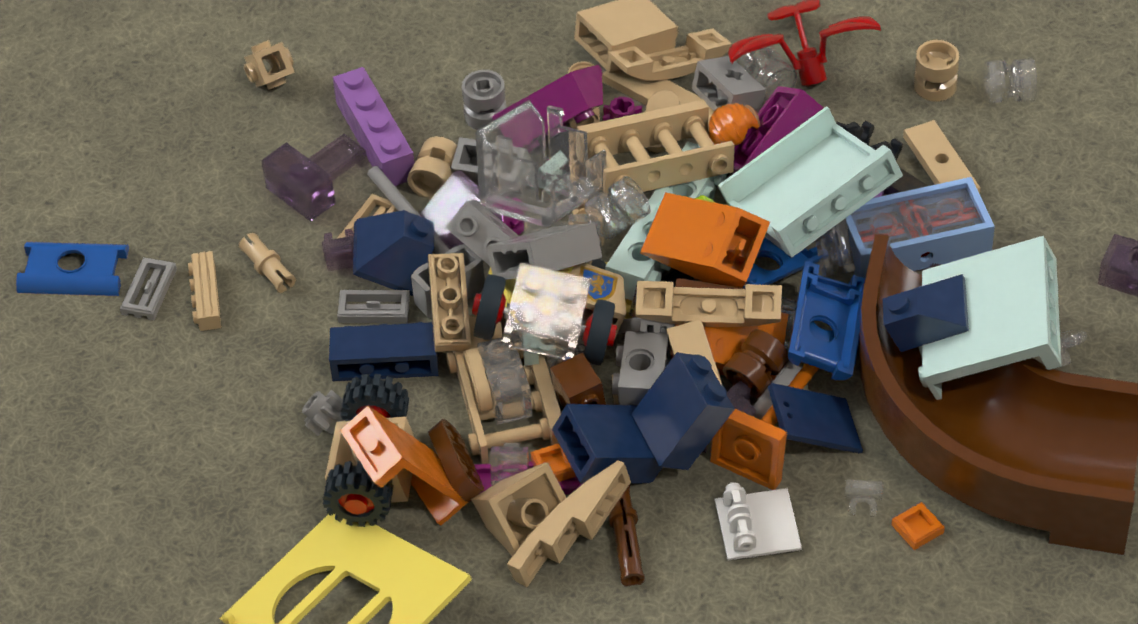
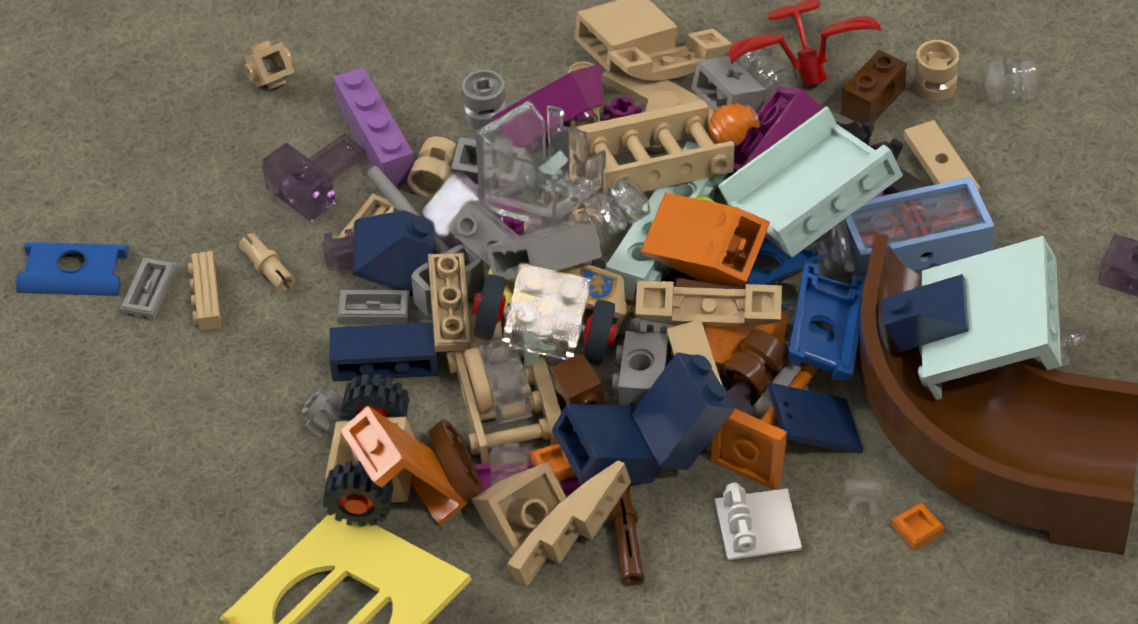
none -> reddish brown brick [841,50,907,125]

